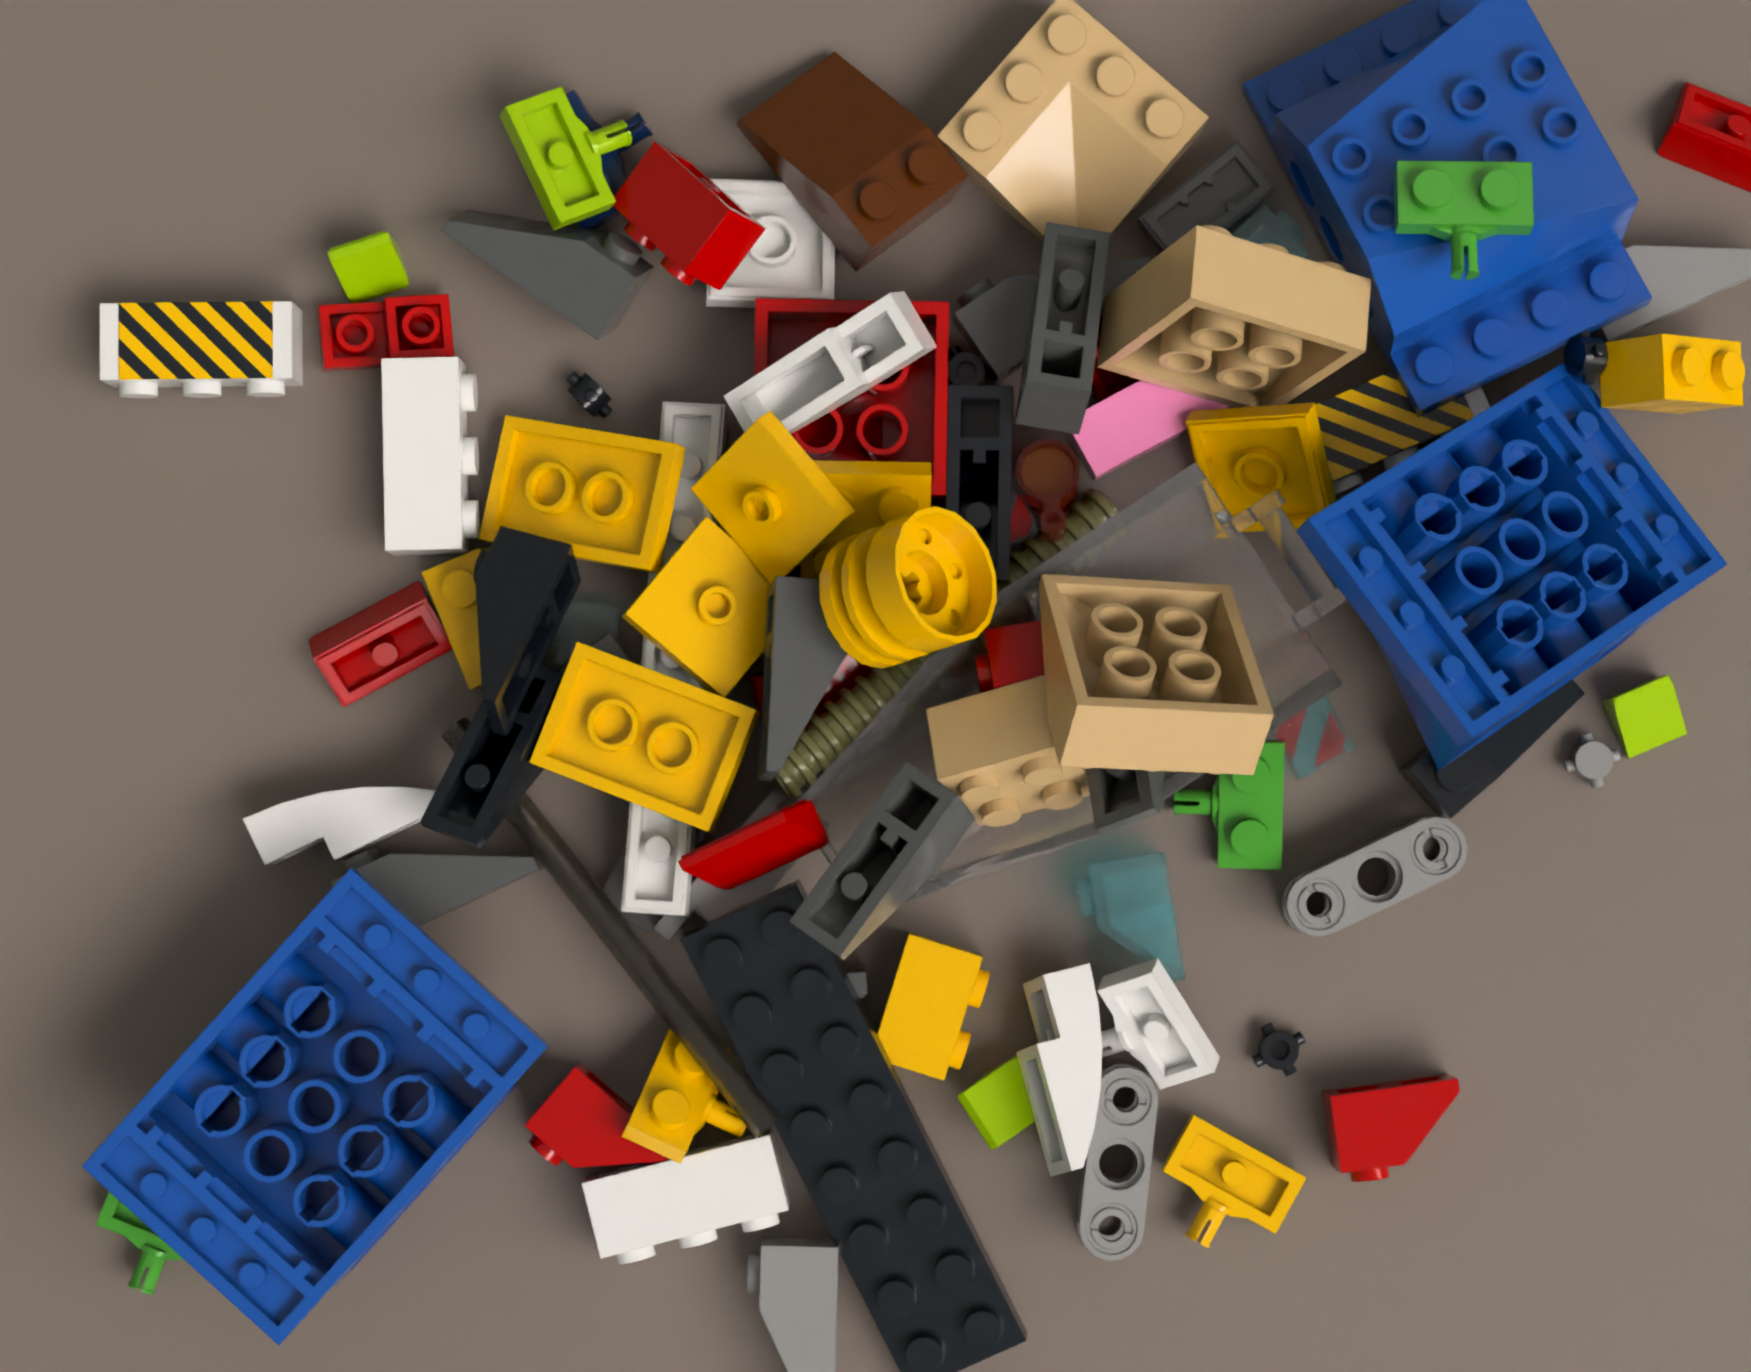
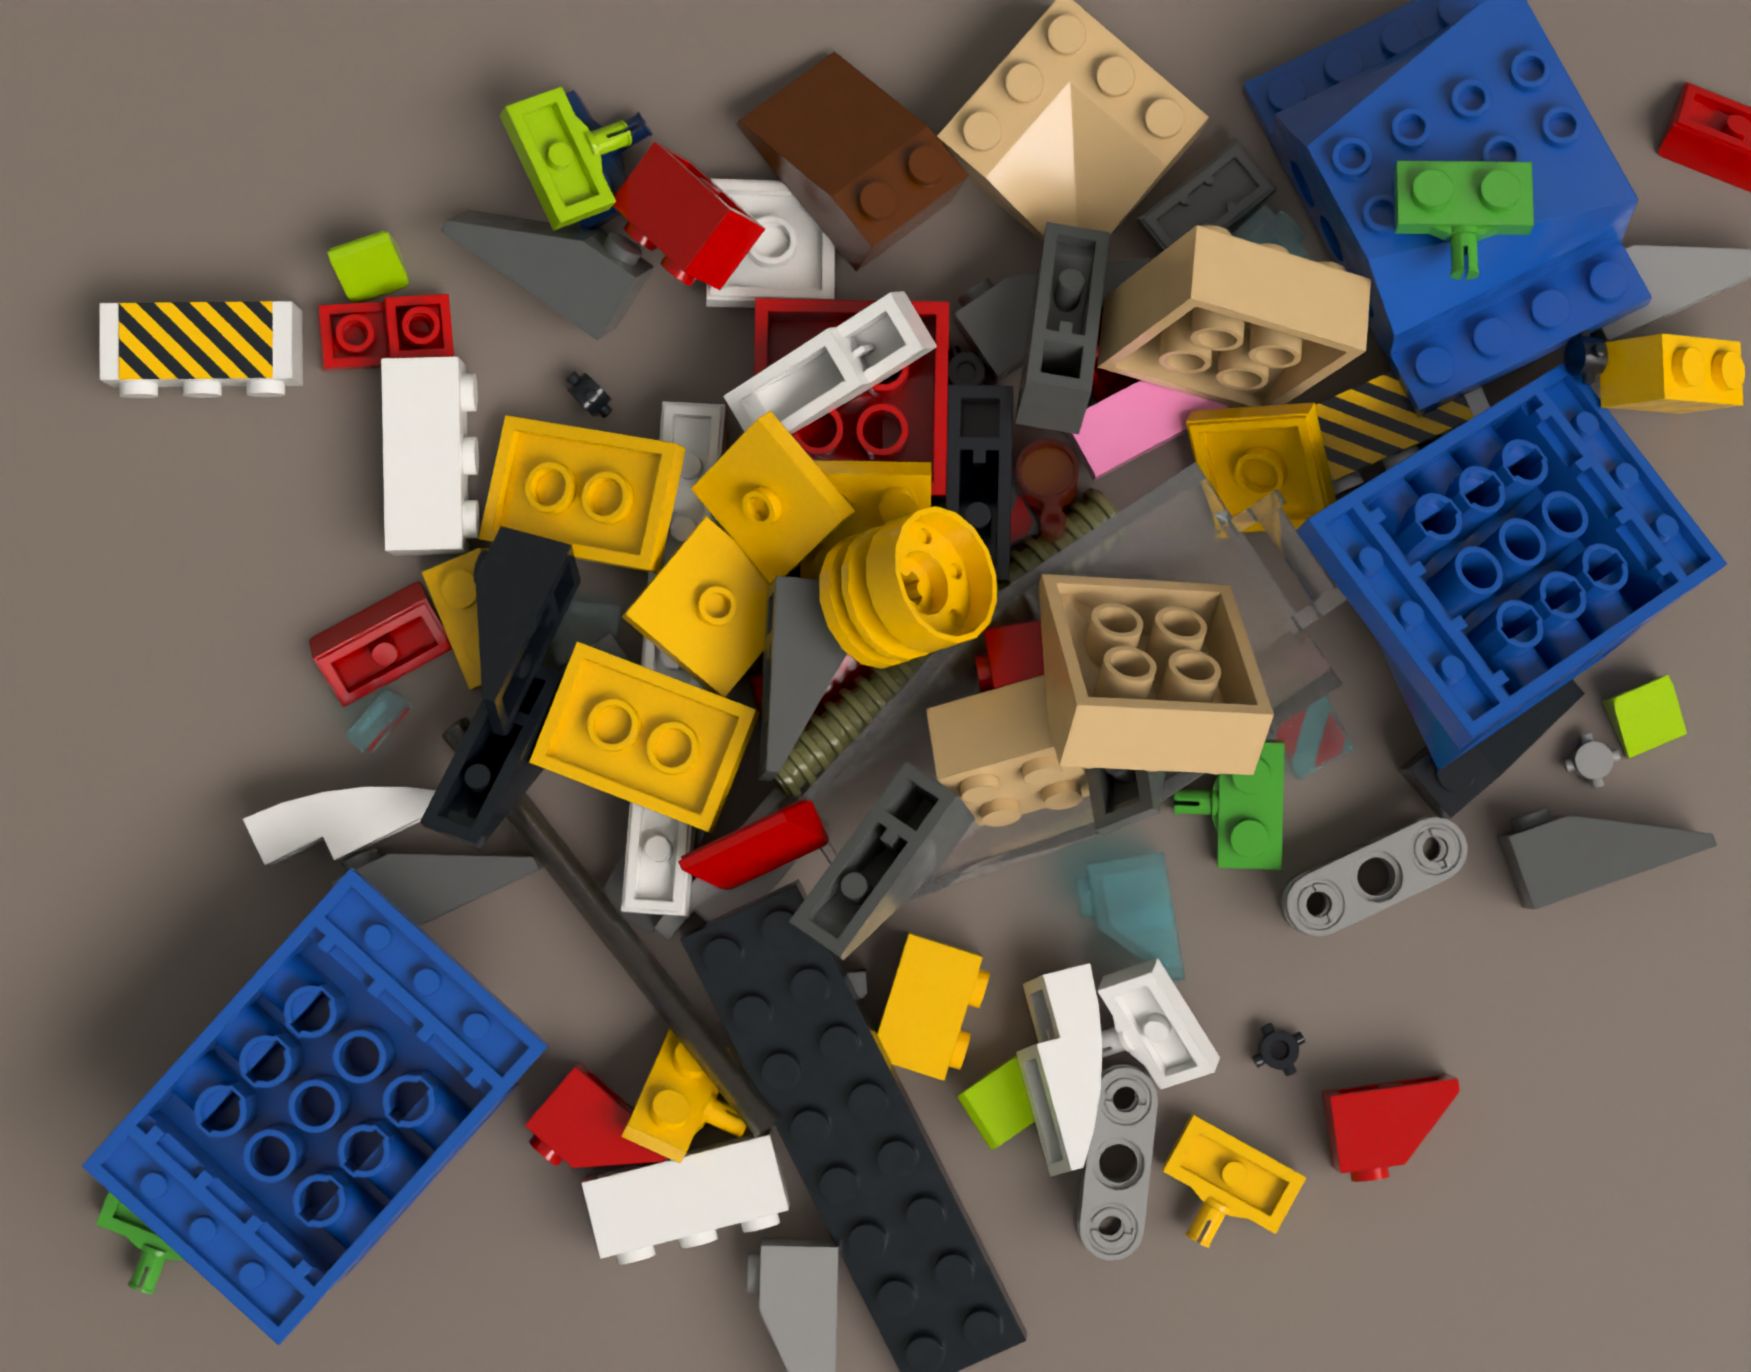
none -> clear light blue tile [346,690,414,754]
none -> dark grey slope [1497,807,1717,910]

